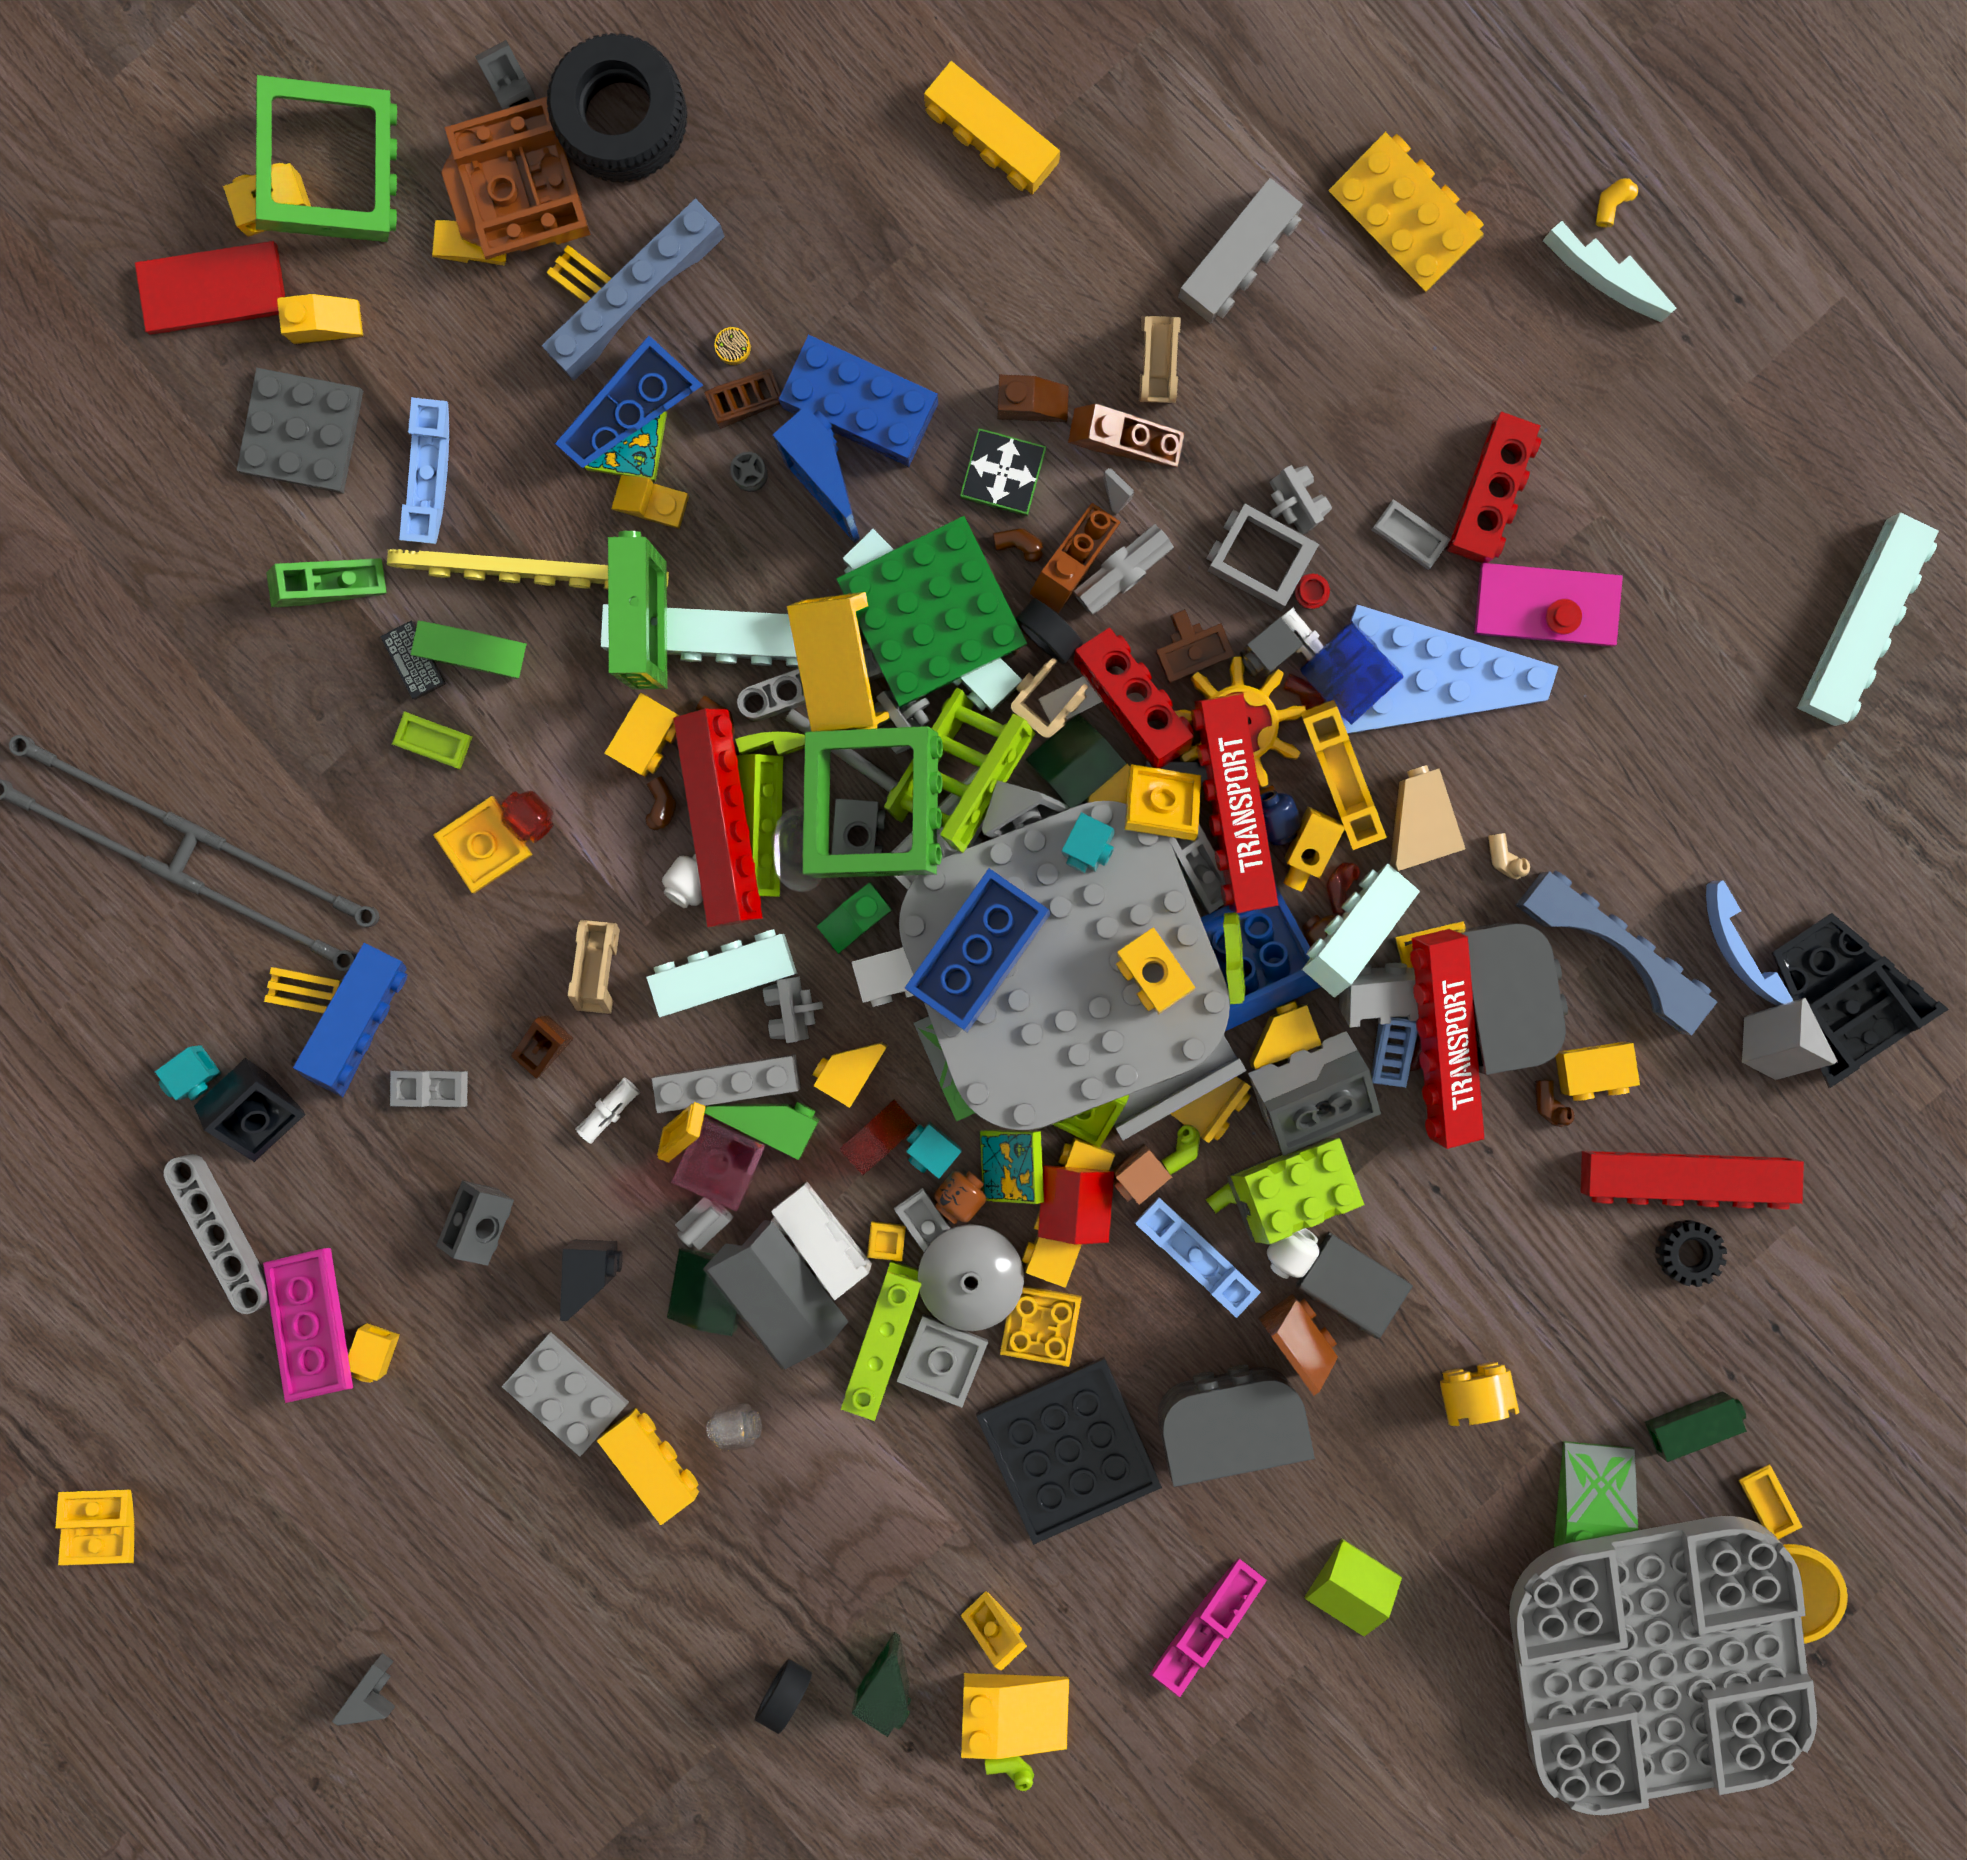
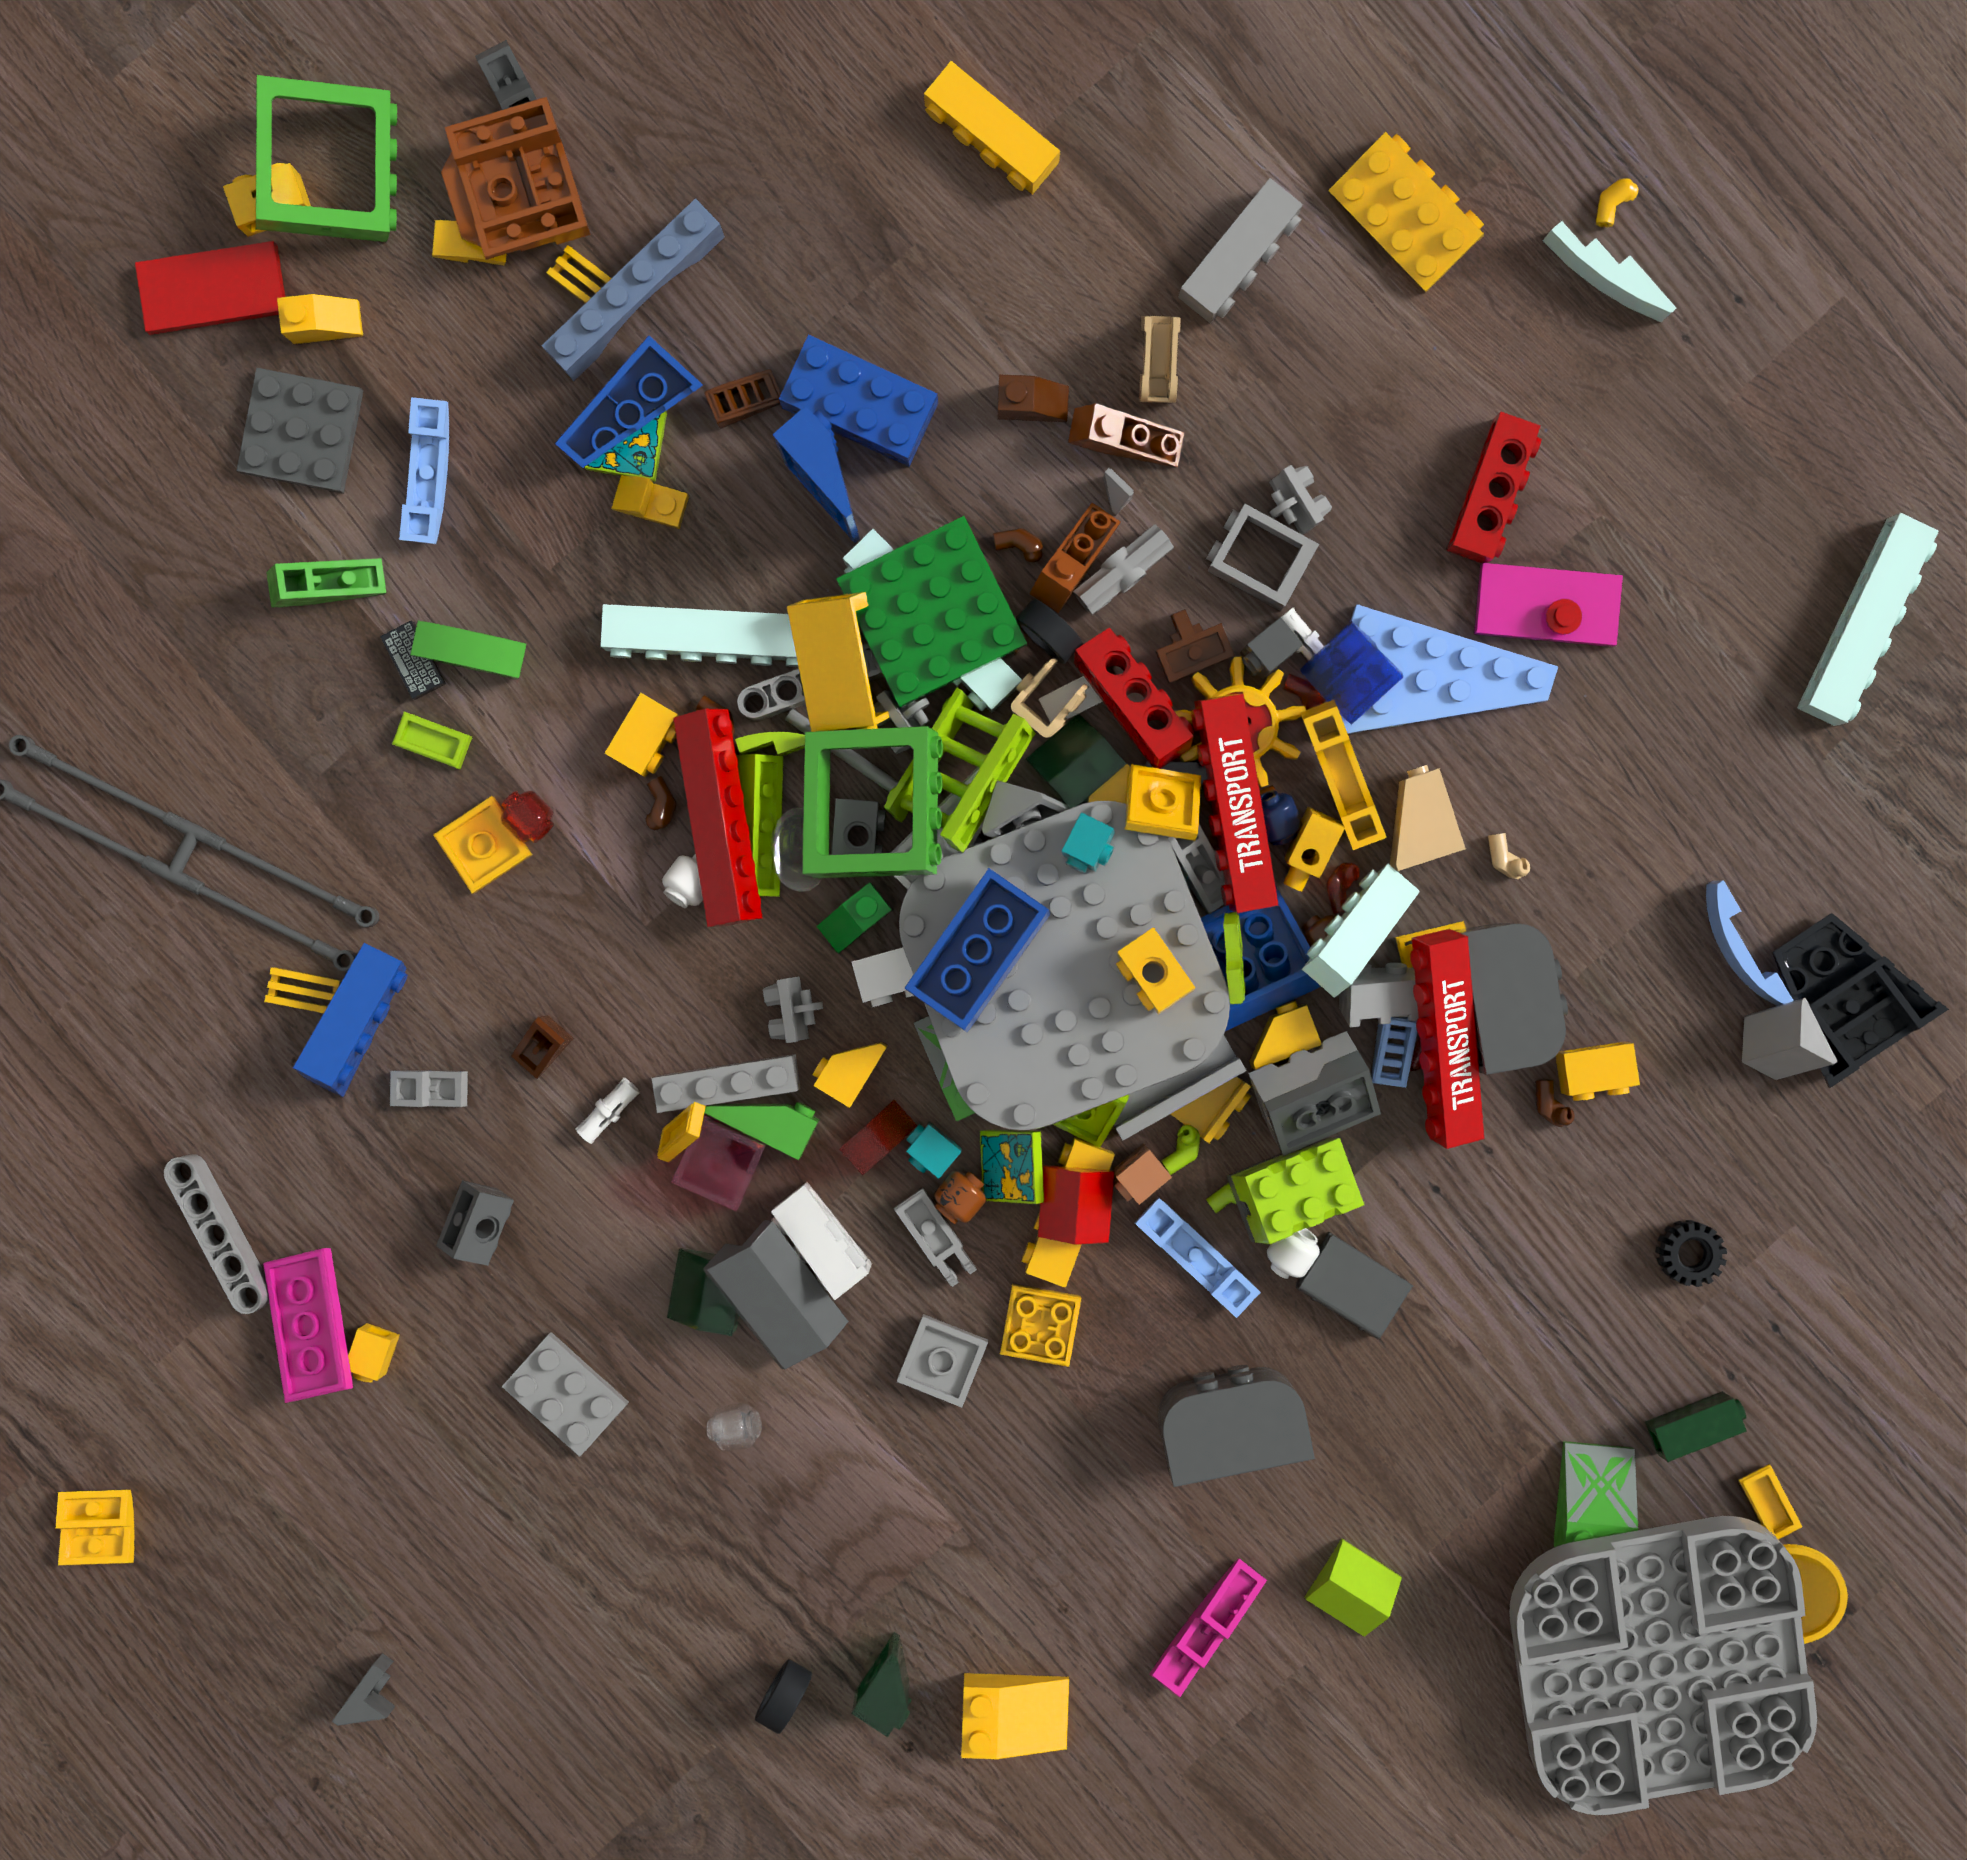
teal brick [155,1045,221,1101] -> none
black slope [194,1058,306,1162] -> none
light yellow plate [387,549,669,590] -> none
black tyre [547,33,687,183] -> none
black slope [560,1239,623,1321] -> none
tan piece [568,920,620,1014] -> none
yellow brick [597,1408,699,1525] -> none
bright green piece [608,531,667,689] -> none
light aqua brick [646,929,797,1017] -> none
light grey brick [675,1192,733,1250] -> none
tile [714,327,751,365] -> none
dark grey wheel [730,452,768,492] -> none
lime fence [841,1260,922,1421] -> none
yellow tile [867,1221,906,1261] -> none
light grey dish [918,1224,1024,1331] -> none
black tile [960,428,1046,517] -> none
yellow slope [961,1591,1027,1671] -> none
black plate [976,1357,1162,1545] -> none
lime arm [985,1756,1034,1791] -> none
dark orange slope [1258,1294,1338,1396] -> none
red plate [1294,574,1330,609] -> none
light grey tile [1371,499,1451,570] -> none
yellow brick [1440,1362,1519,1426] -> none
sand blue arch [1516,871,1717,1035] -> none
red brick [1581,1151,1804,1209] -> none

